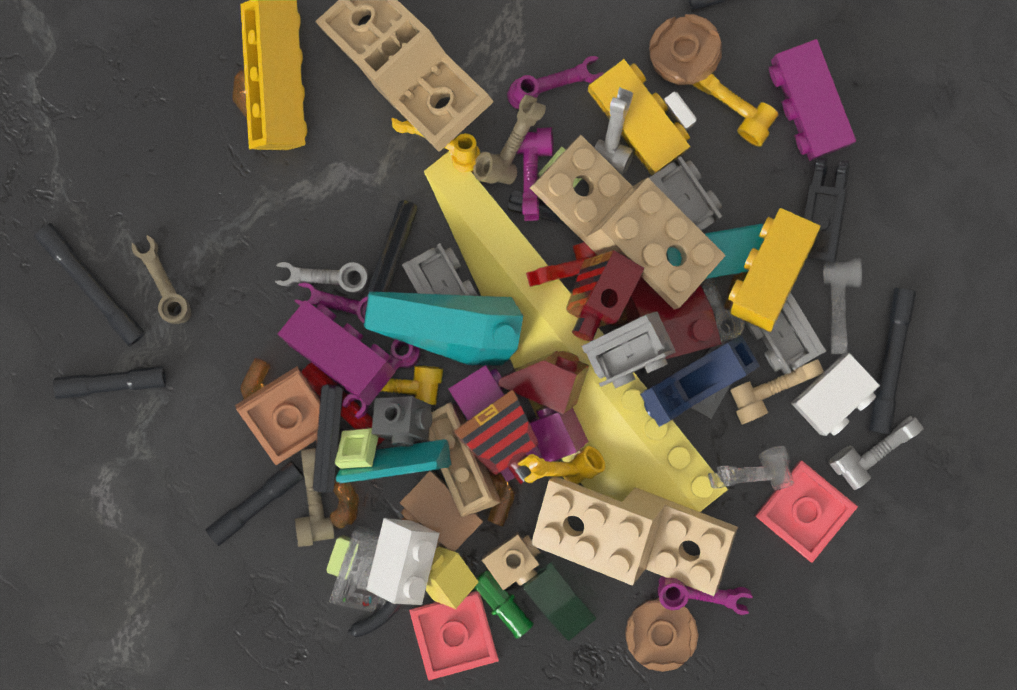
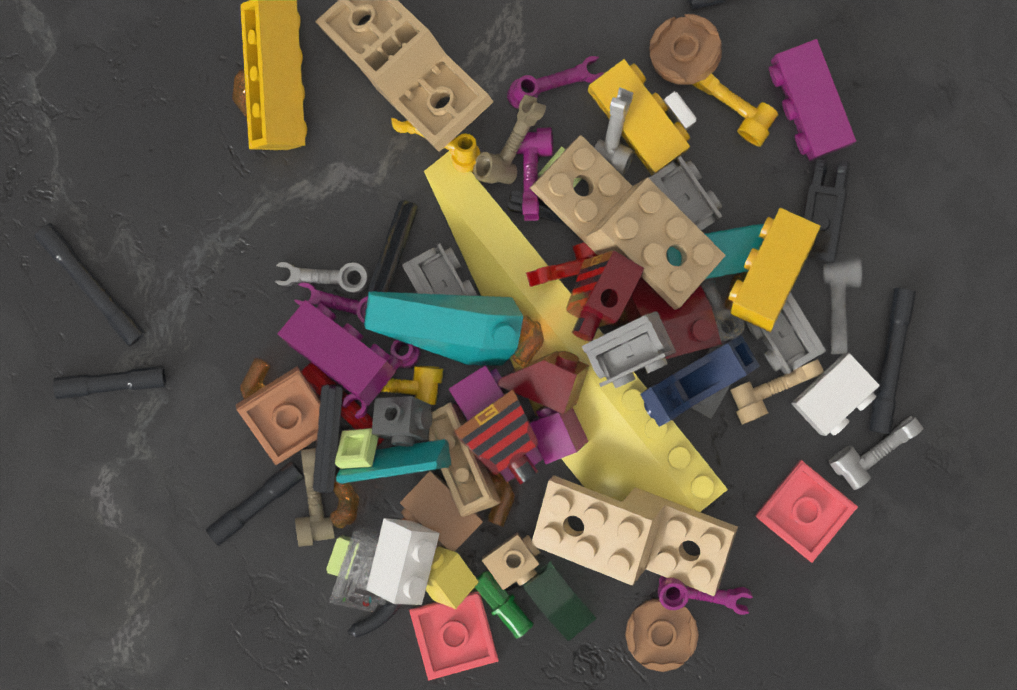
dark tan brick [132,235,191,324] -> none
yellow brick [518,446,605,485] -> none
clear brick [708,446,794,490] -> none
none -> clear orange arm [512,316,544,368]

